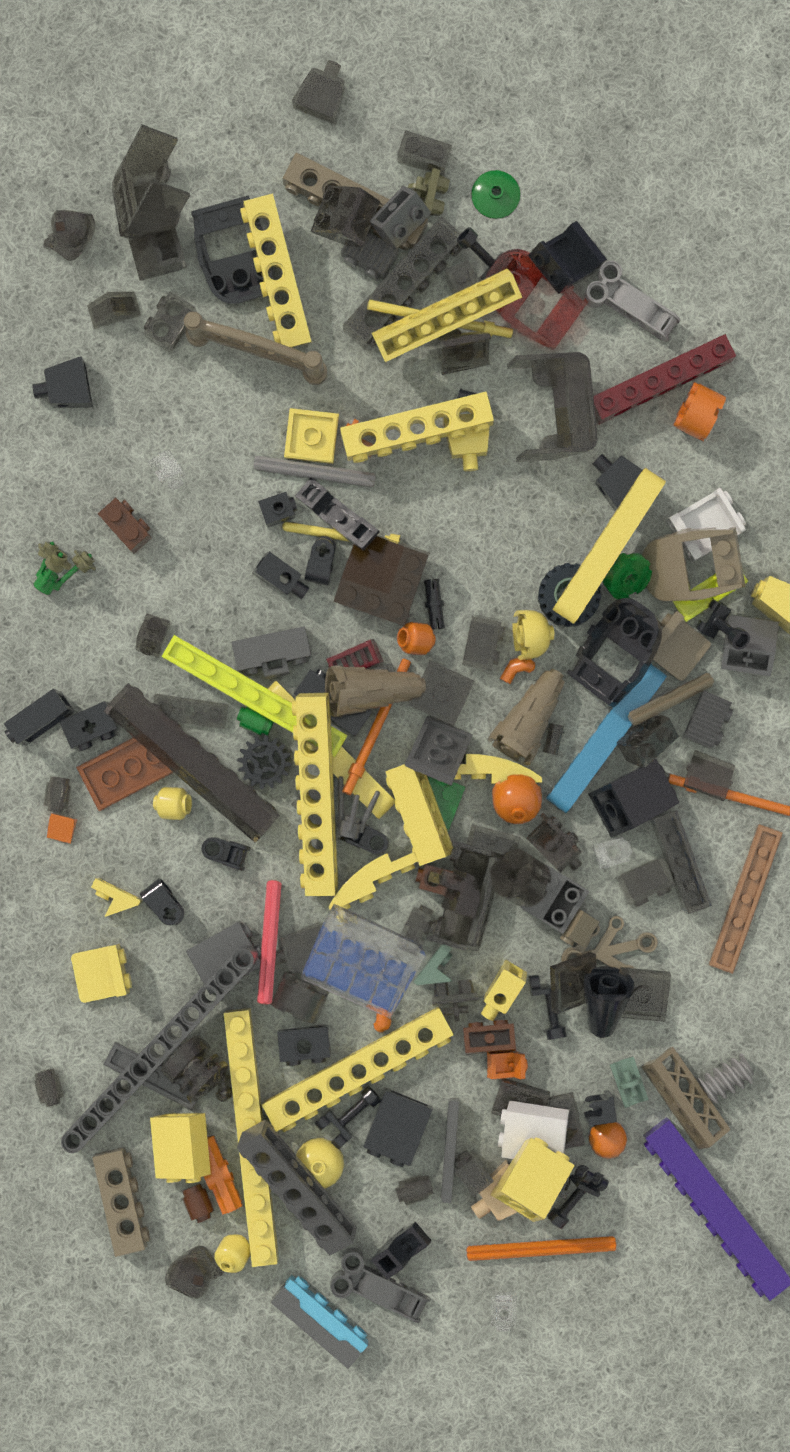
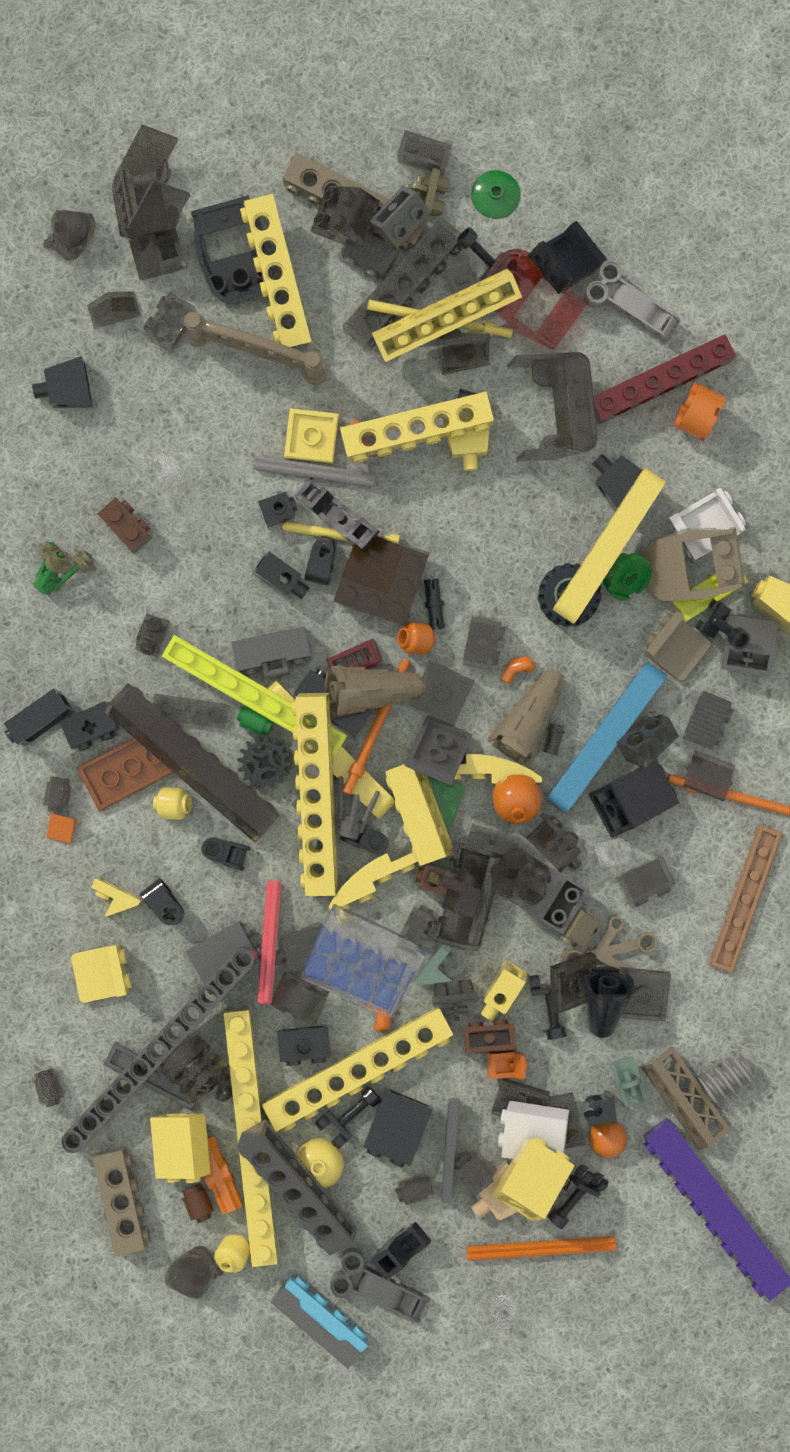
clear smoke torso [292,60,345,125] -> none
light yellow cylinder [512,610,554,660] -> none
black slope [567,598,662,707] -> none
dark tan axle [628,673,714,725] -> none
clear smoke brick [650,811,712,914] -> none

